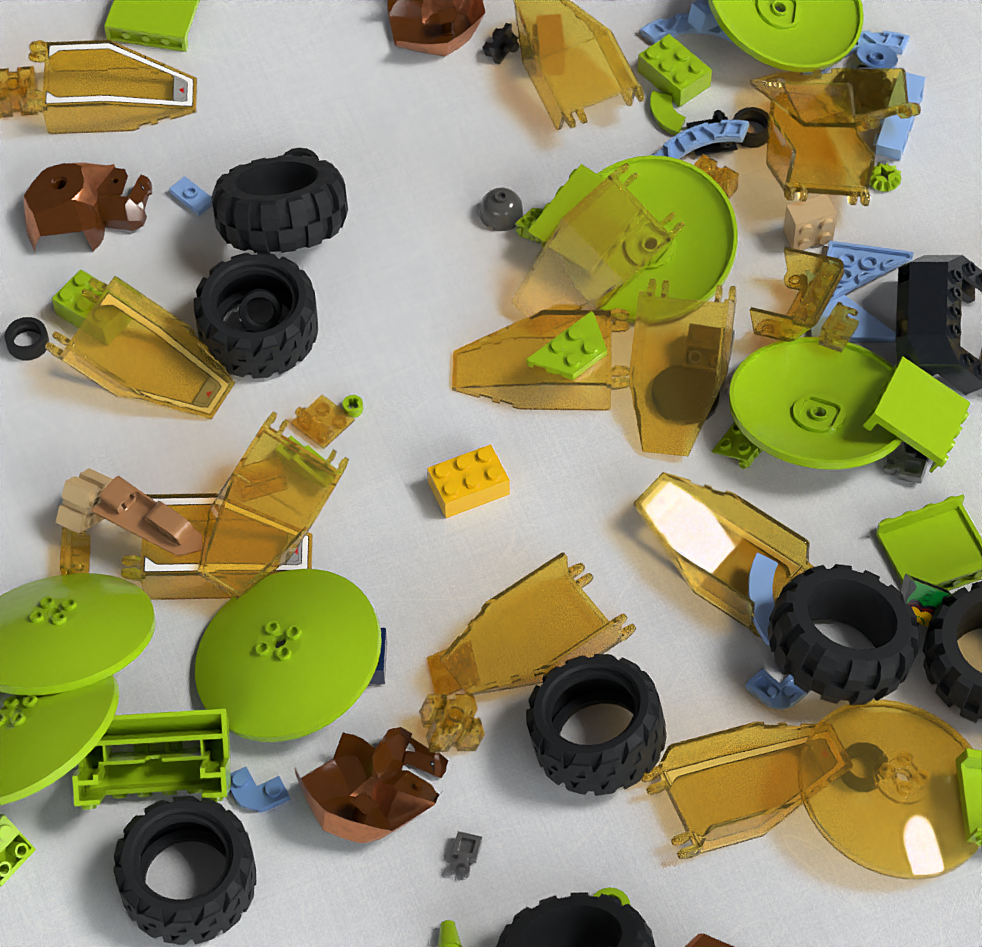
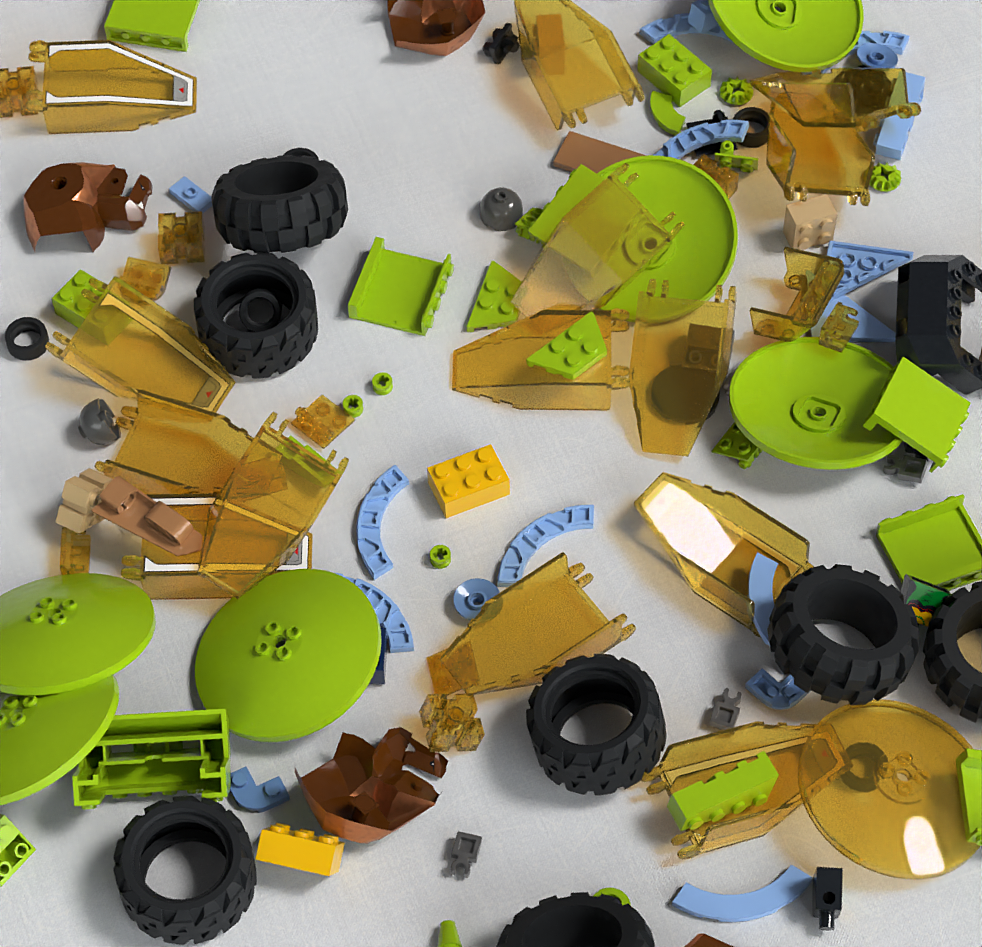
none -> dark grey cylinder [78,398,121,445]
none -> clear yellow windscreen [94,389,282,507]
none -> clear yellow slope [119,257,171,303]
none -> clear yellow brick [158,211,205,264]
none -> yellow brick [255,823,345,876]
none -> light blue tile [336,573,414,653]
none -> lime panel [348,237,454,336]
none -> light blue tile [356,465,409,580]
none -> lime bush [372,372,393,395]
none -> lime bush [430,545,451,569]
none -> medium blue dish [453,578,501,621]
none -> lime wing [467,260,528,332]
none -> light blue tile [497,505,594,587]
none -> medium nougat tile [553,131,647,173]
none -> lime wedge [667,751,779,831]
none -> light blue tile [672,865,813,922]
none -> flat silver plate [709,688,741,733]
none -> lime hinge [715,140,758,173]
none -> lime gear [720,76,754,105]
none -> black torso [812,867,843,931]

